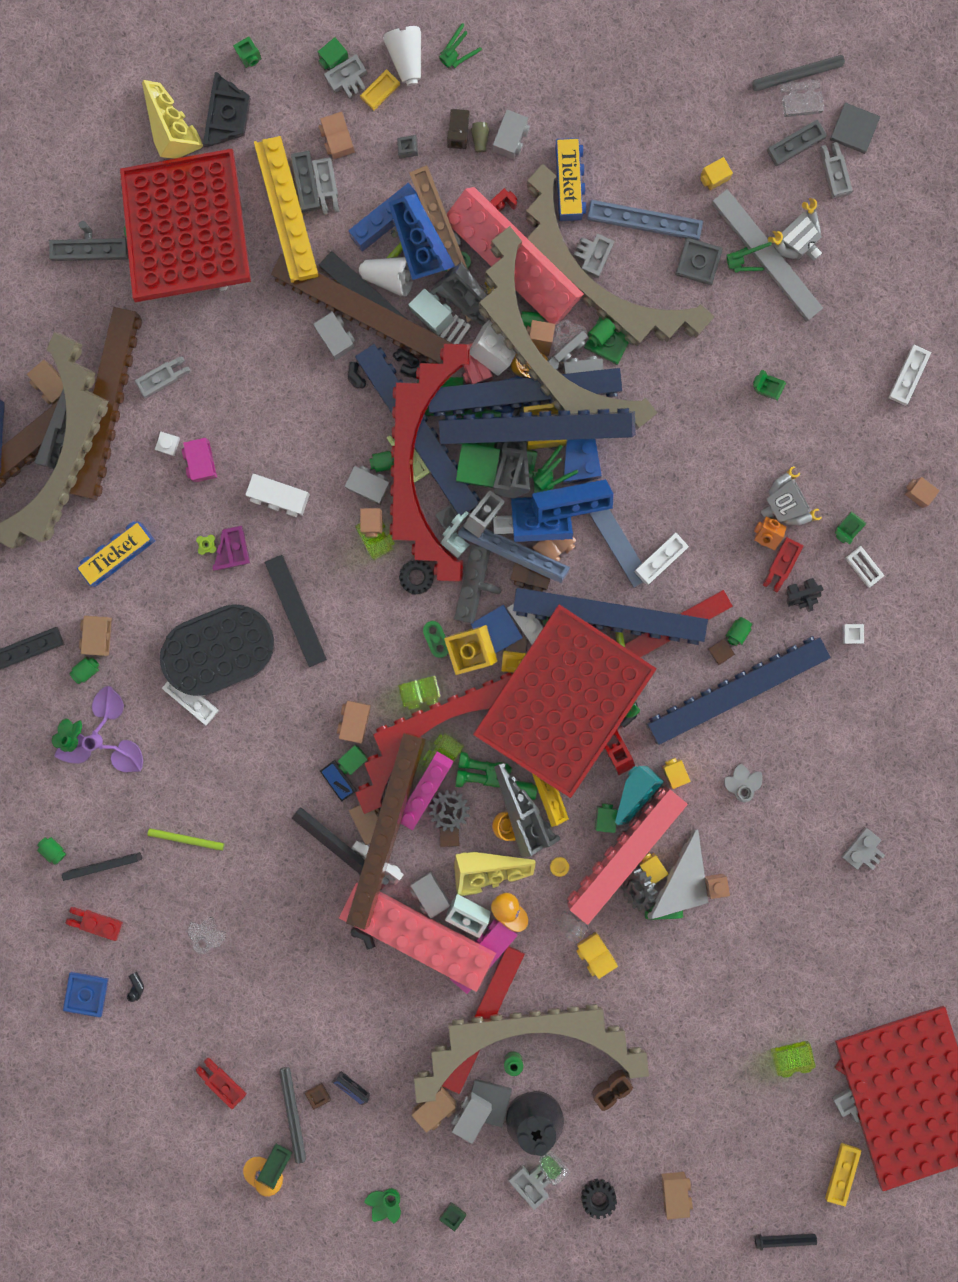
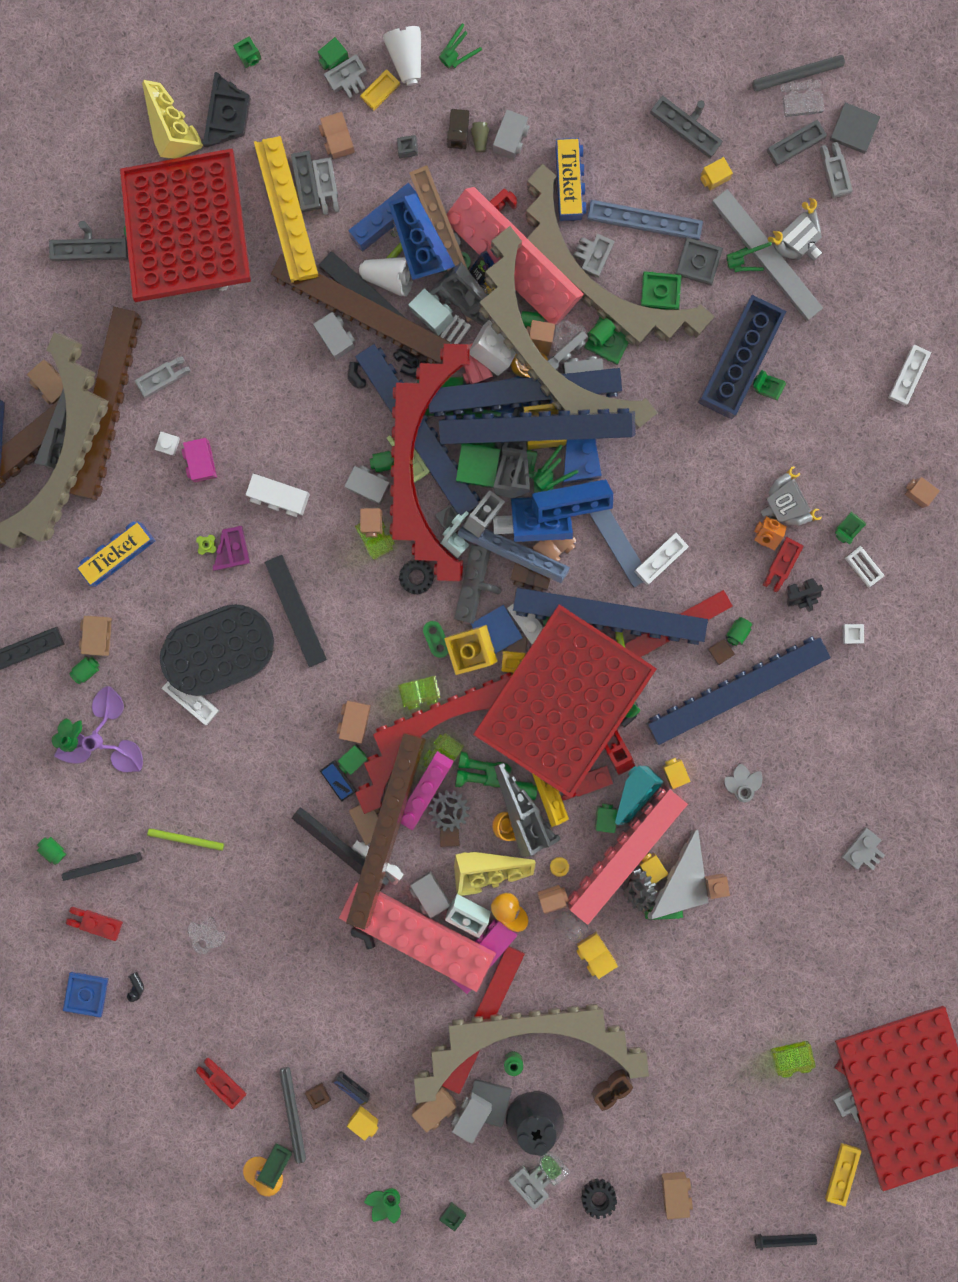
none -> yellow brick [347,1105,378,1141]
none -> tile [469,251,495,286]
none -> nougat brick [537,885,569,914]
none -> red hinge [561,766,613,801]
none -> green tile [640,271,681,310]
none -> dark grey plate [650,95,723,159]
none -> dark blue brick [698,295,787,419]

